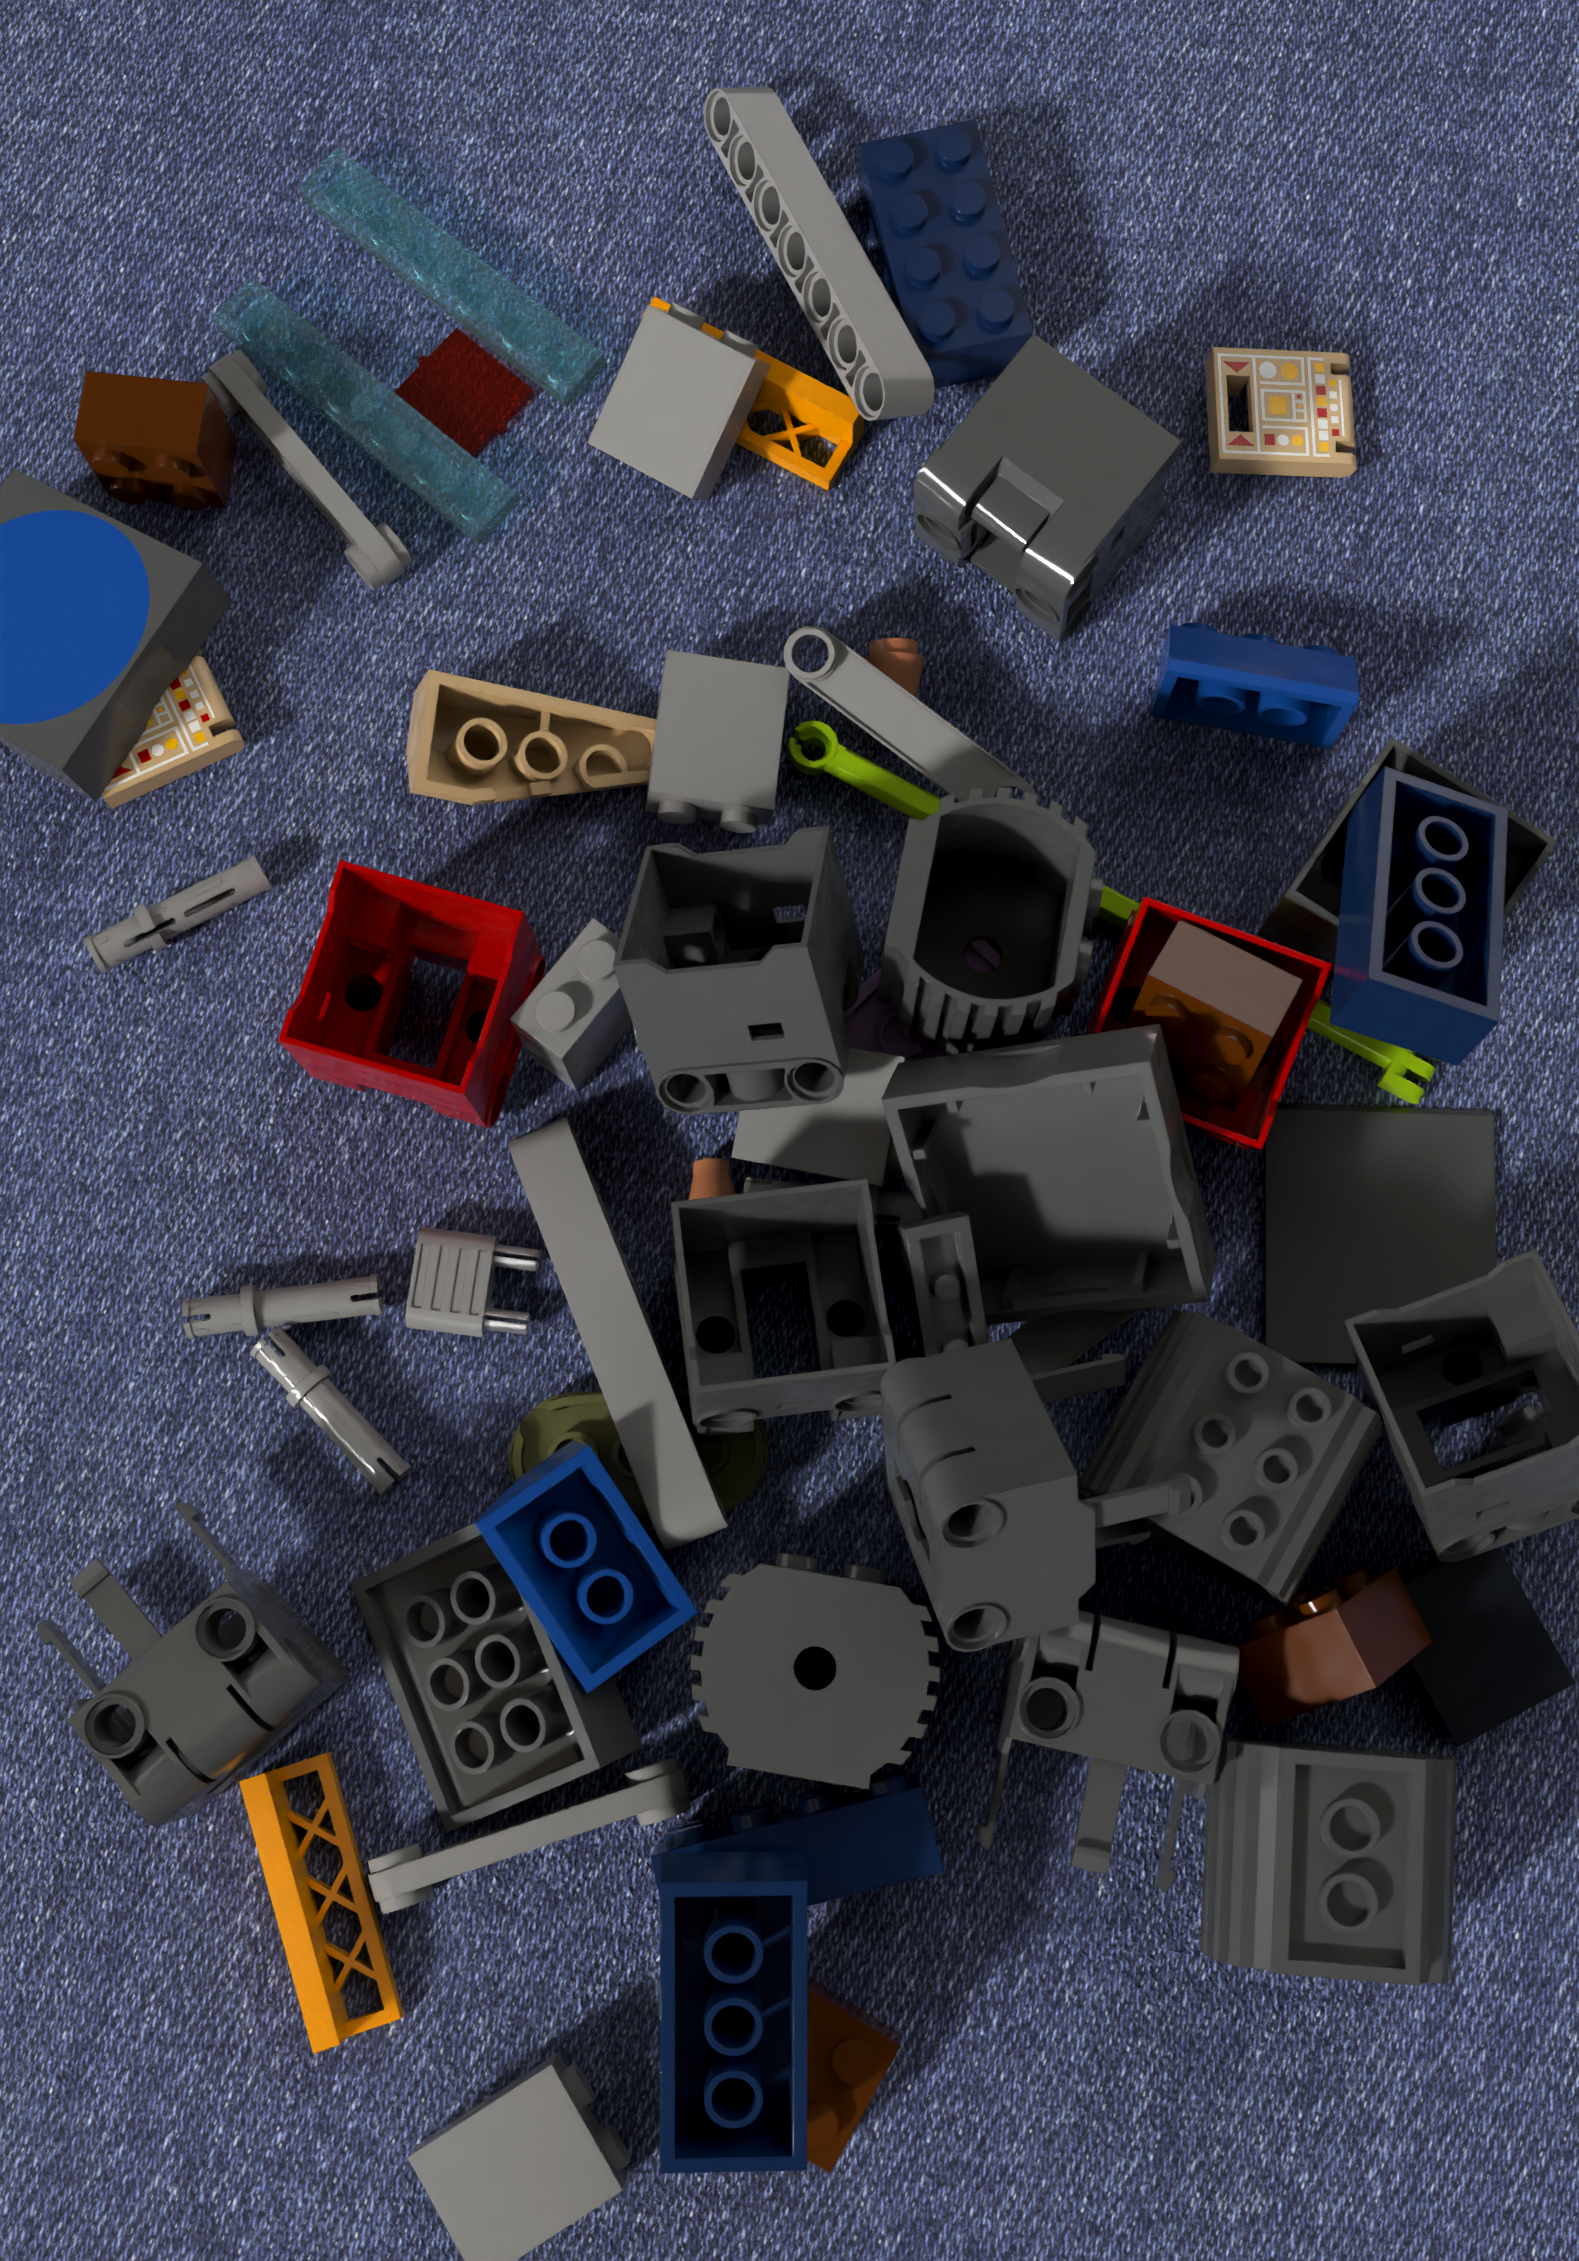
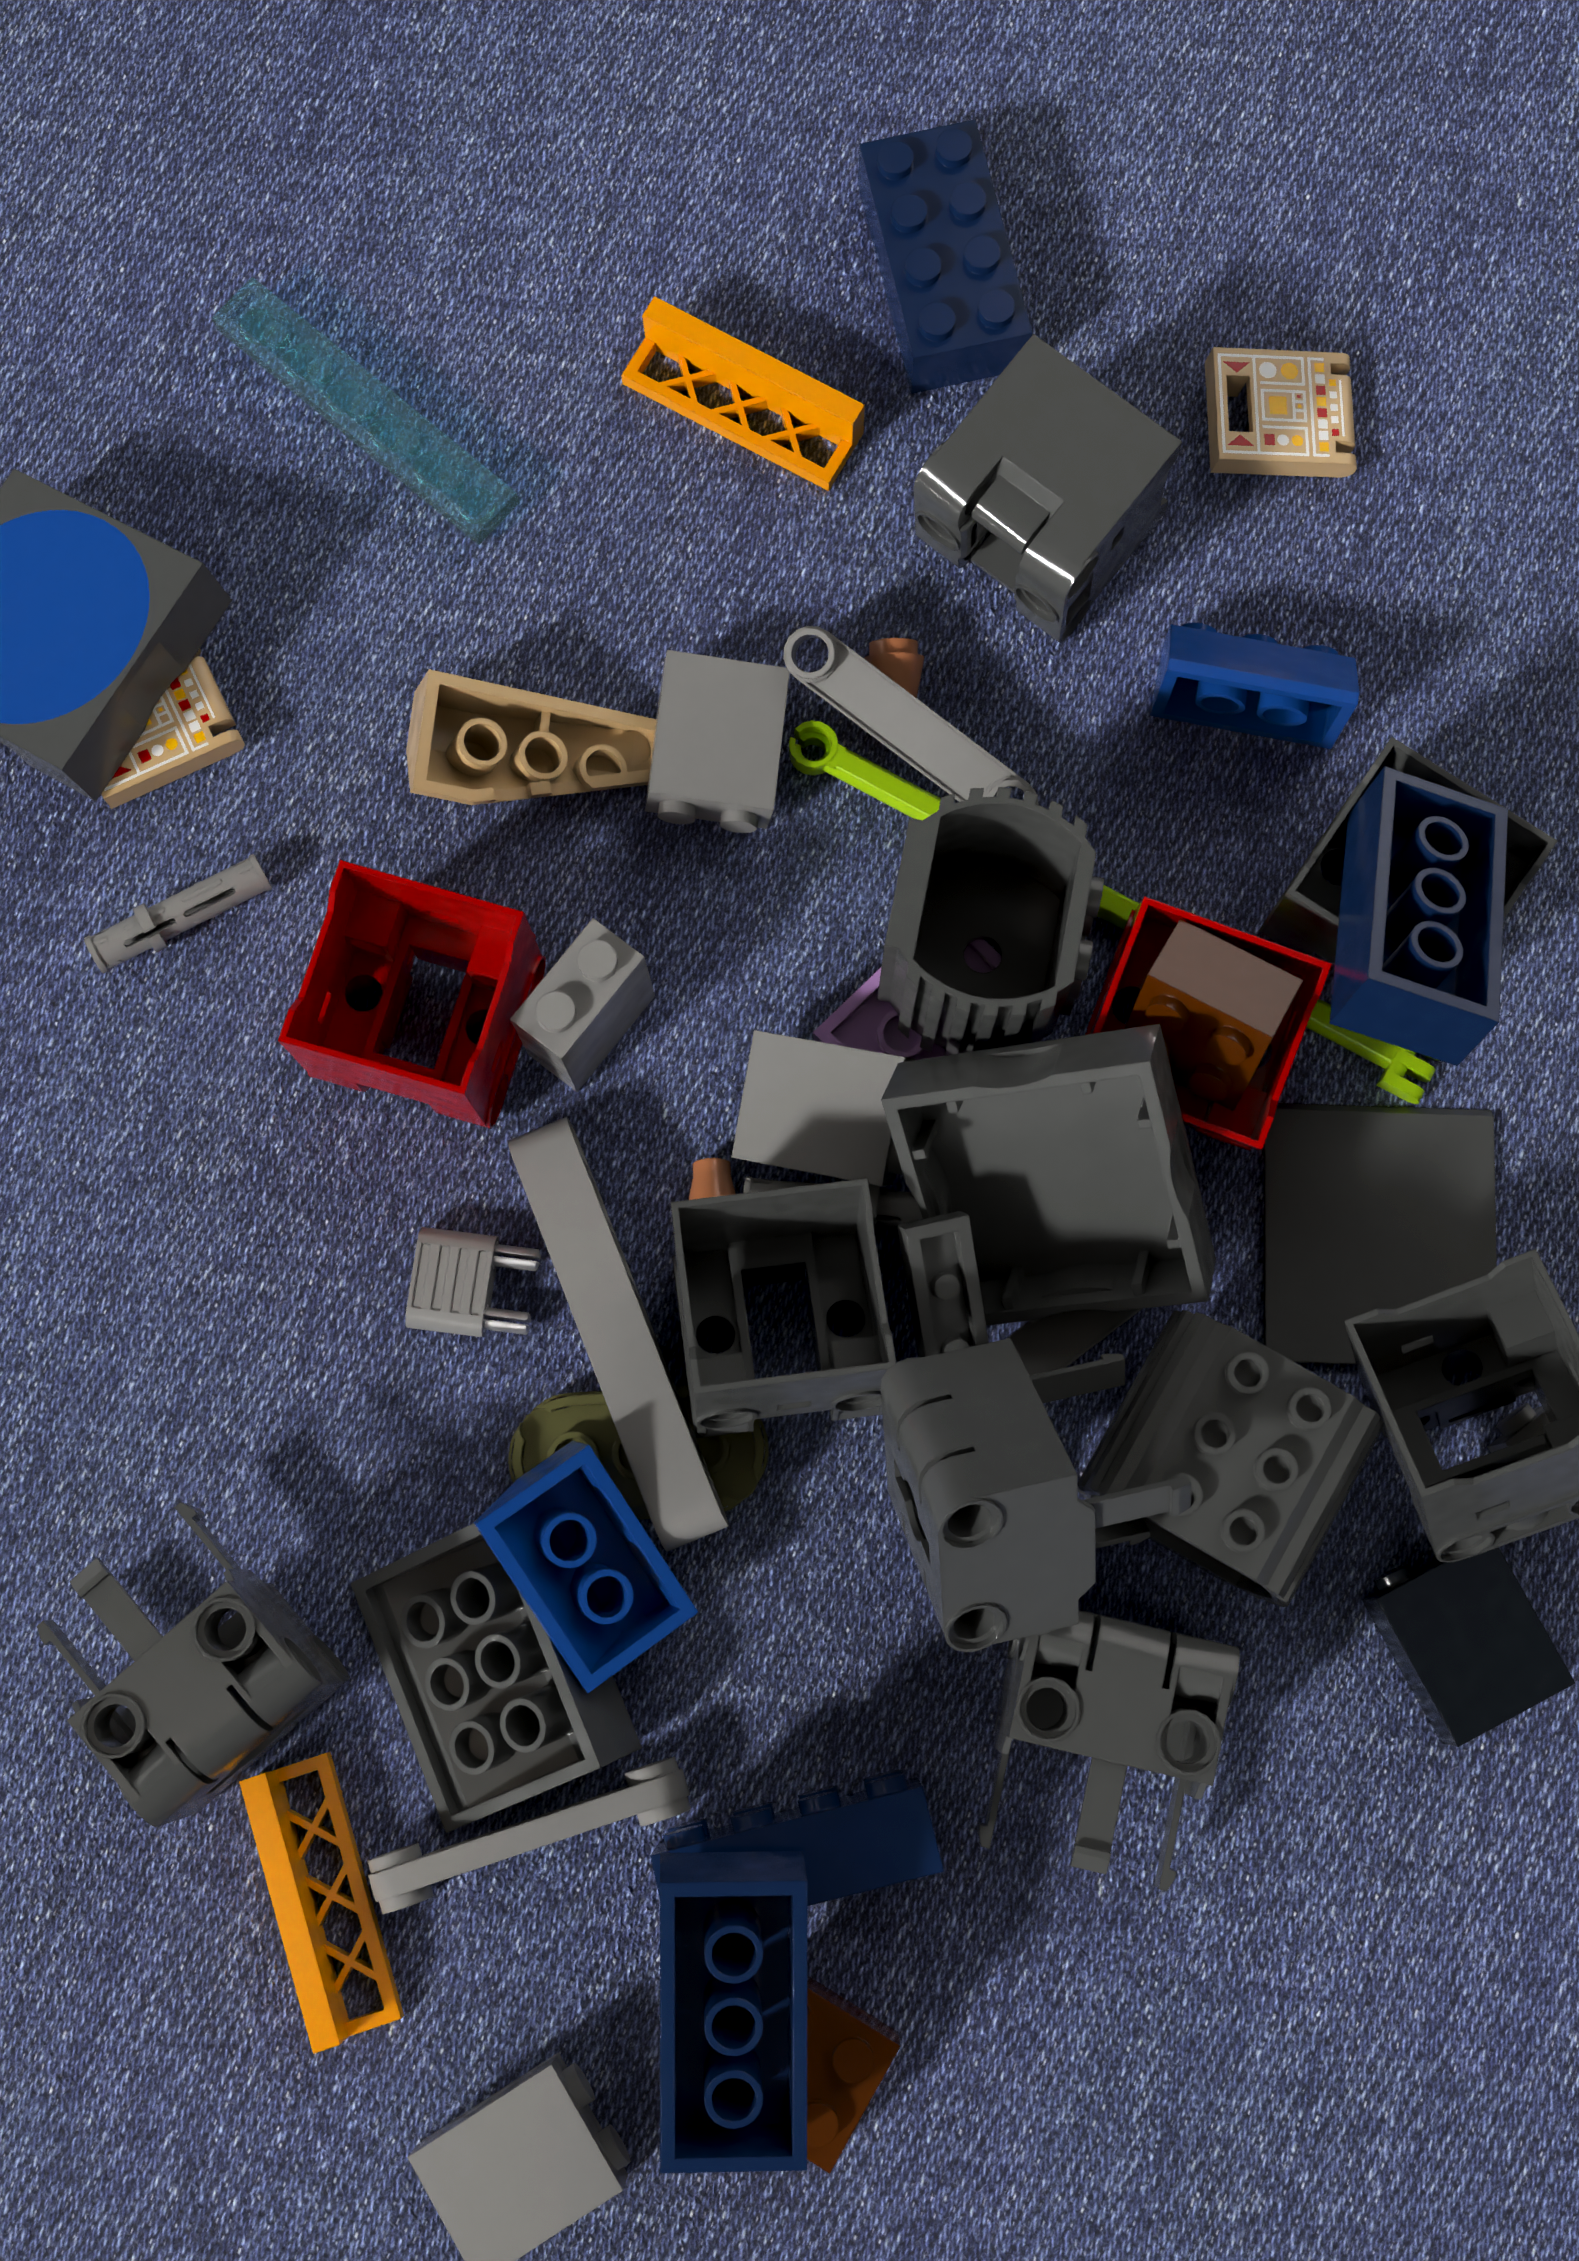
reddish brown brick [73,371,237,511] -> none
light grey pin [182,1274,384,1339] -> none
light grey piece [200,350,413,591] -> none
light grey pin [250,1326,412,1496] -> none
clear light blue plate [298,147,606,408] -> none
clear red piece [390,328,534,464] -> none
light grey brick [587,301,771,500] -> none
dark grey piece [613,825,864,1115] -> none
dark grey piece [690,1552,940,1790] -> none
light grey beam [704,87,935,421] -> none
dark grey piece [1200,1736,1457,1986] -> none
reddish brown brick [1234,1566,1433,1727] -> none

